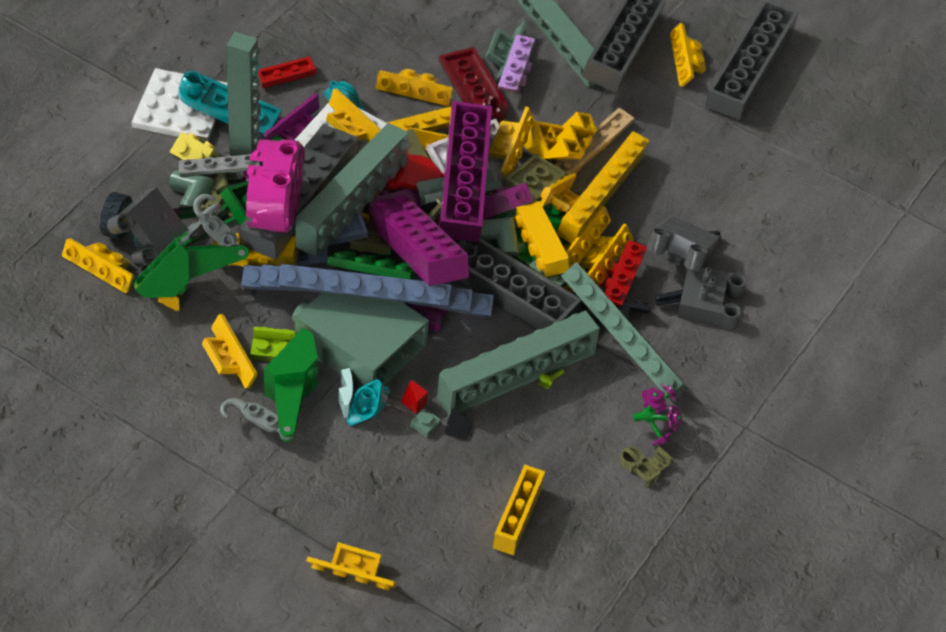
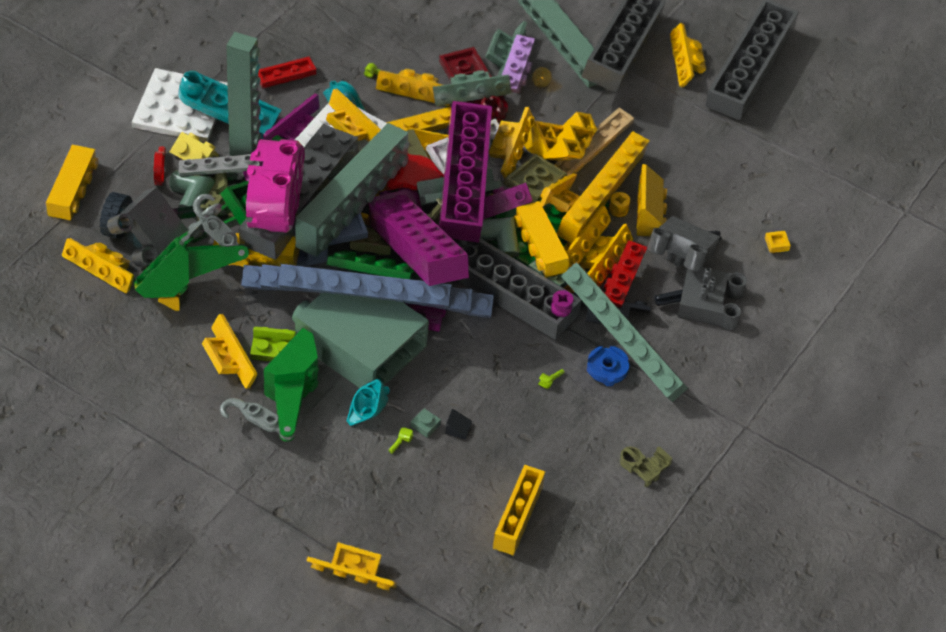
light aqua slope [338,368,353,418] -> none
red slope [401,380,428,414] -> none
sand green brick [437,311,599,415] -> none
magenta plant [633,384,682,447] -> none
none -> yellow brick [46,144,98,221]
none -> red piece [154,146,166,186]
none -> lime hand [364,63,380,78]
none -> lime hand [388,428,413,454]
none -> sand green bracket [433,71,512,106]
none -> clear yellow tile [532,67,552,88]
none -> magenta wheel [551,290,574,317]
none -> blue plate [587,346,629,387]
none -> yellow wheel [609,192,630,217]
none -> yellow slope [637,164,667,237]
none -> yellow plate [765,231,791,253]

